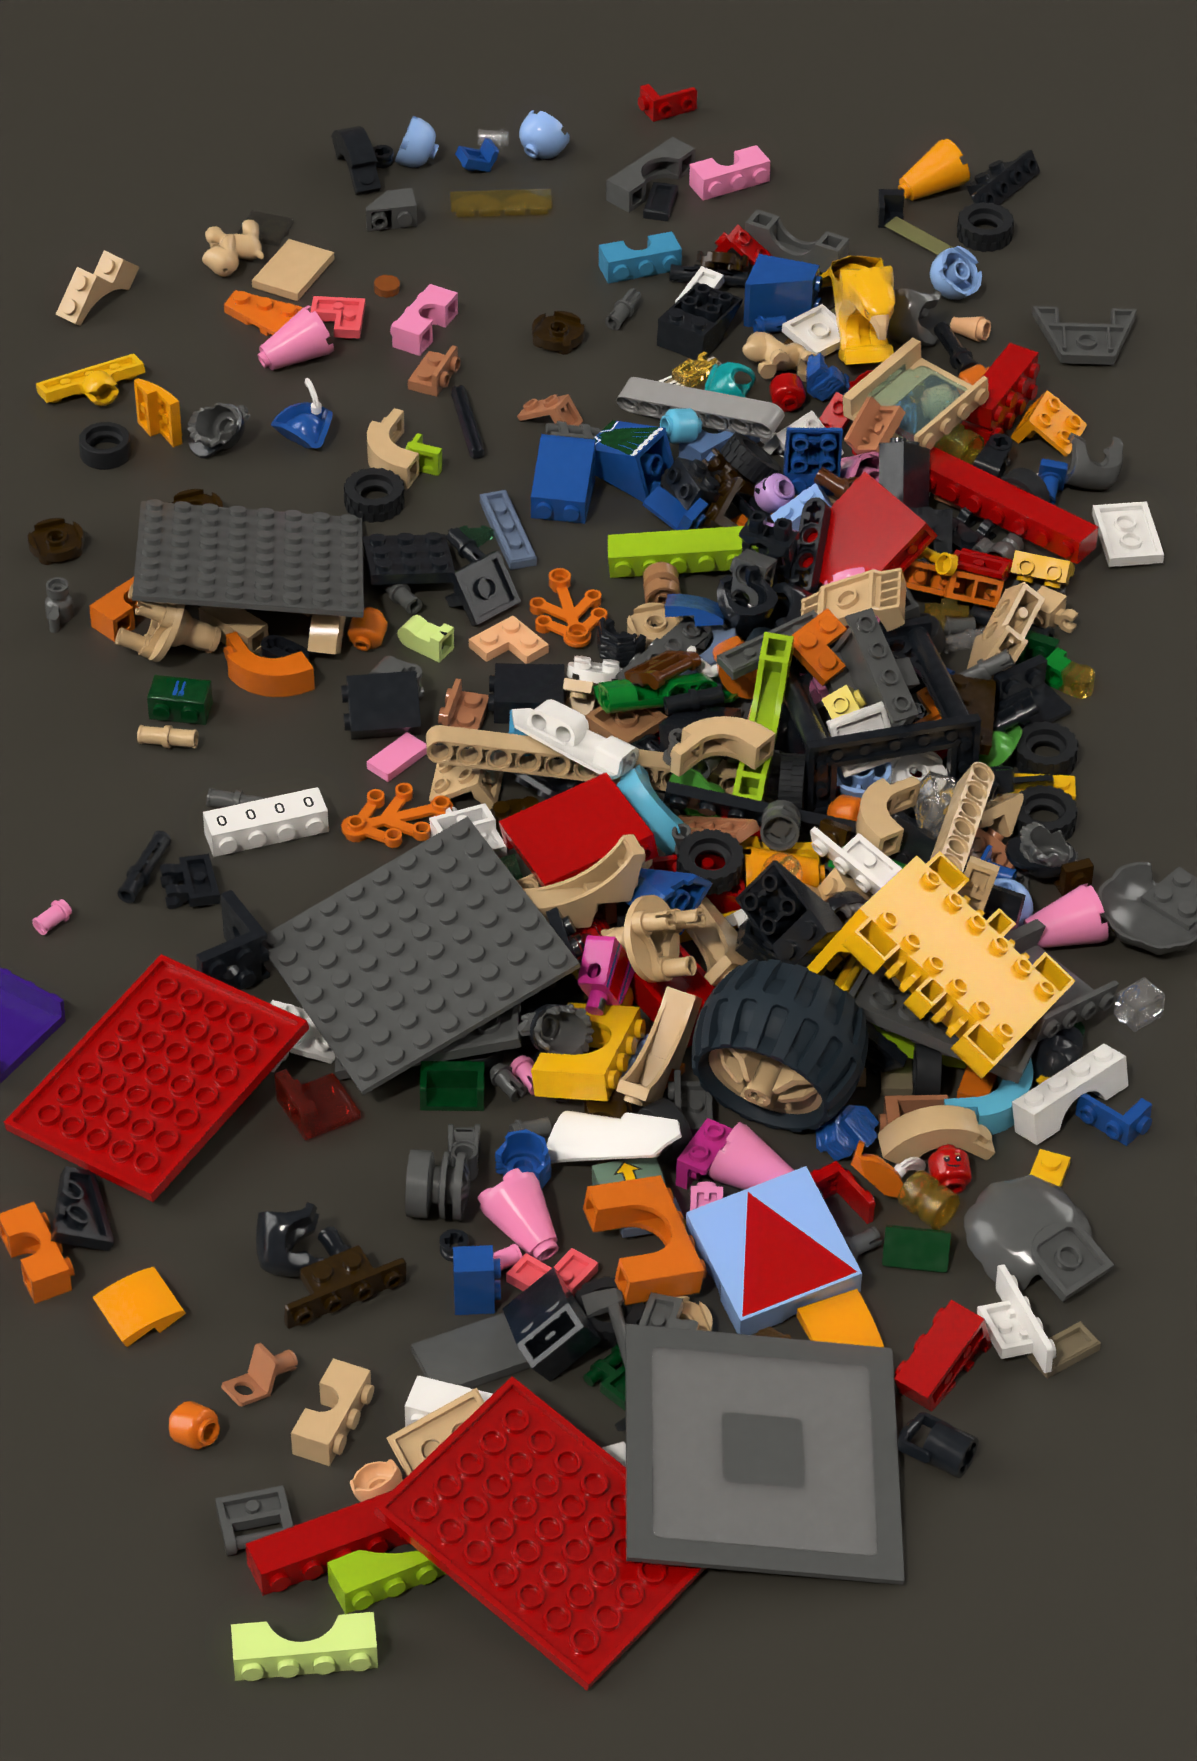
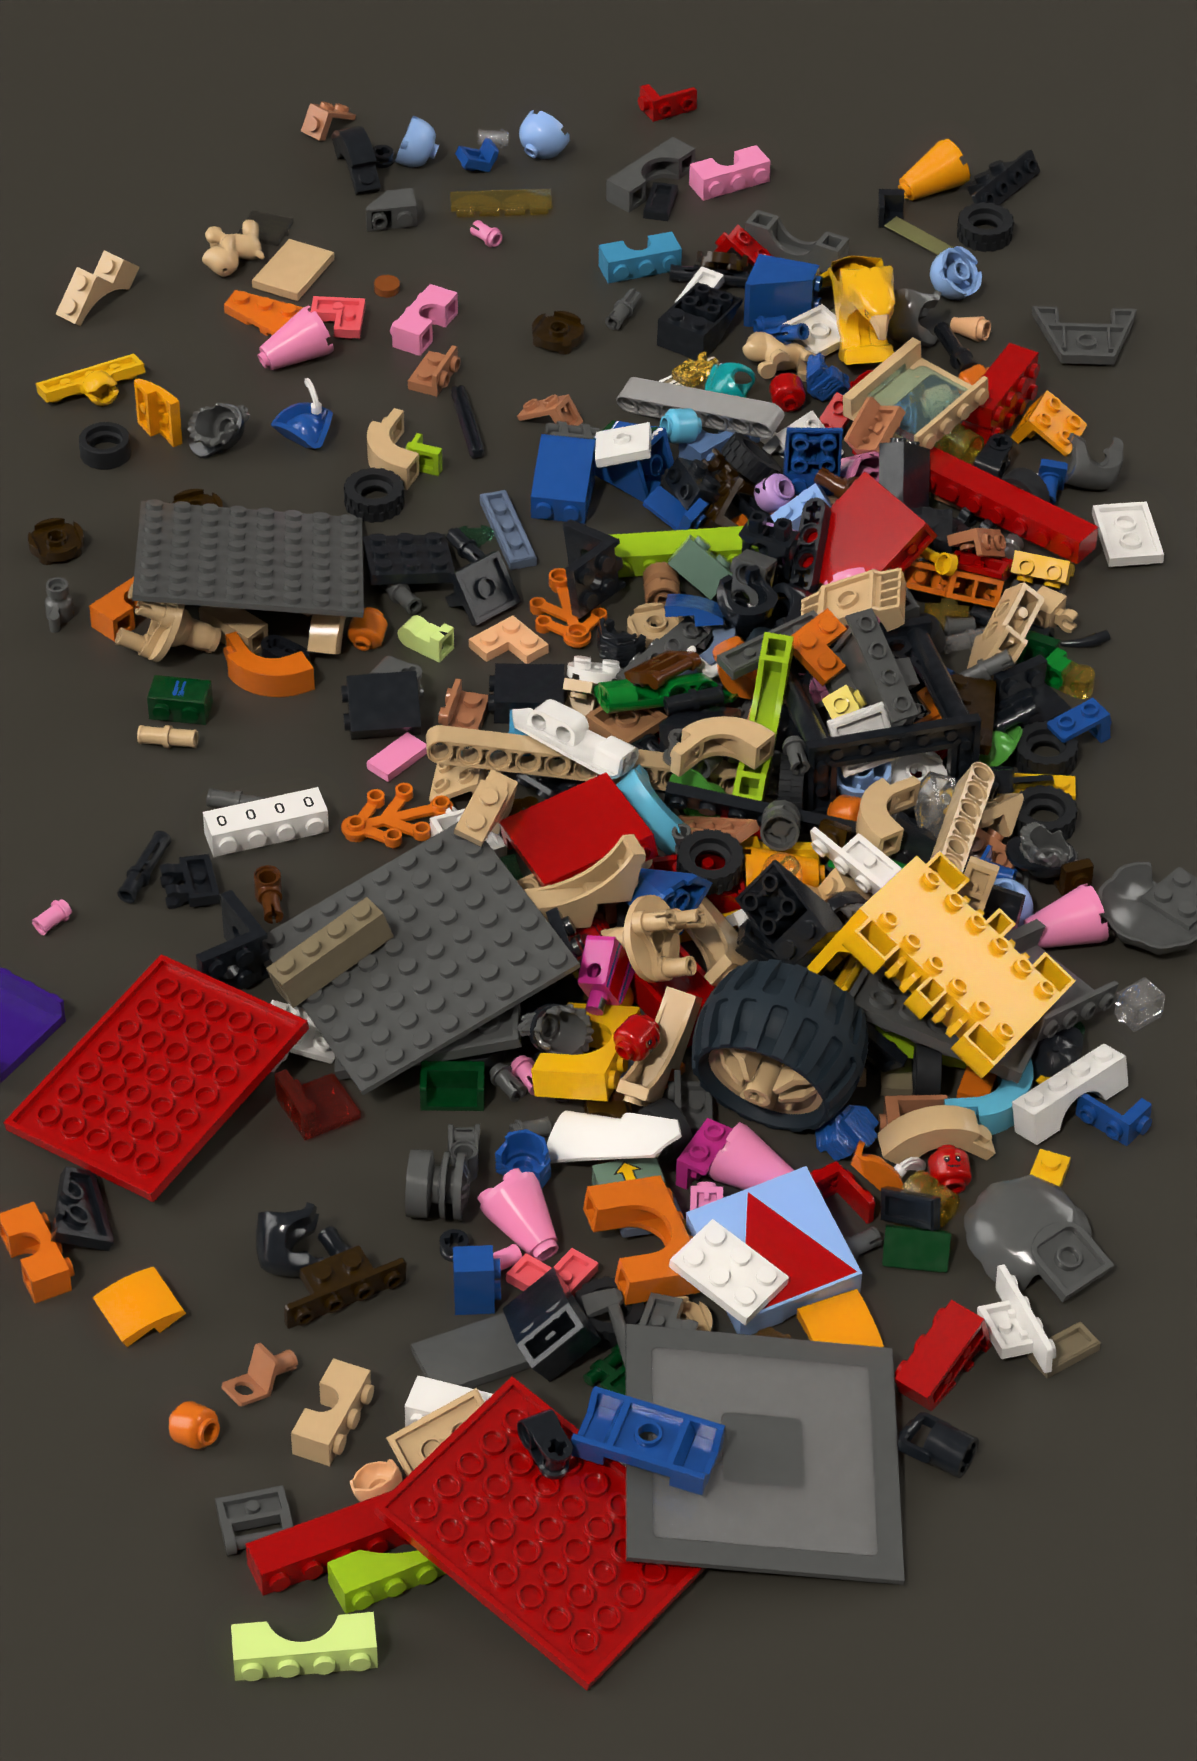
none -> reddish brown pin [254,865,284,924]
none -> dark tan brick [266,897,394,1008]
none -> nougat bracket [301,101,356,141]
none -> tan arch [454,769,518,847]
none -> bright pink pin [470,220,502,247]
none -> black piece [517,1409,573,1479]
none -> black bracket [563,519,626,618]
none -> blue piece [571,1386,725,1495]
none -> white plate [595,422,652,468]
none -> red head [613,1014,660,1061]
none -> sand green brick [668,534,732,600]
none -> white plate [669,1219,789,1326]
none -> blue pin [762,323,809,345]
none -> dark grey pin [782,736,810,775]
none -> black tile [880,1186,941,1231]
none -> nougat bracket [947,528,1006,558]
none -> blue bracket [1047,698,1112,743]
none -> black helmet [1060,630,1110,648]

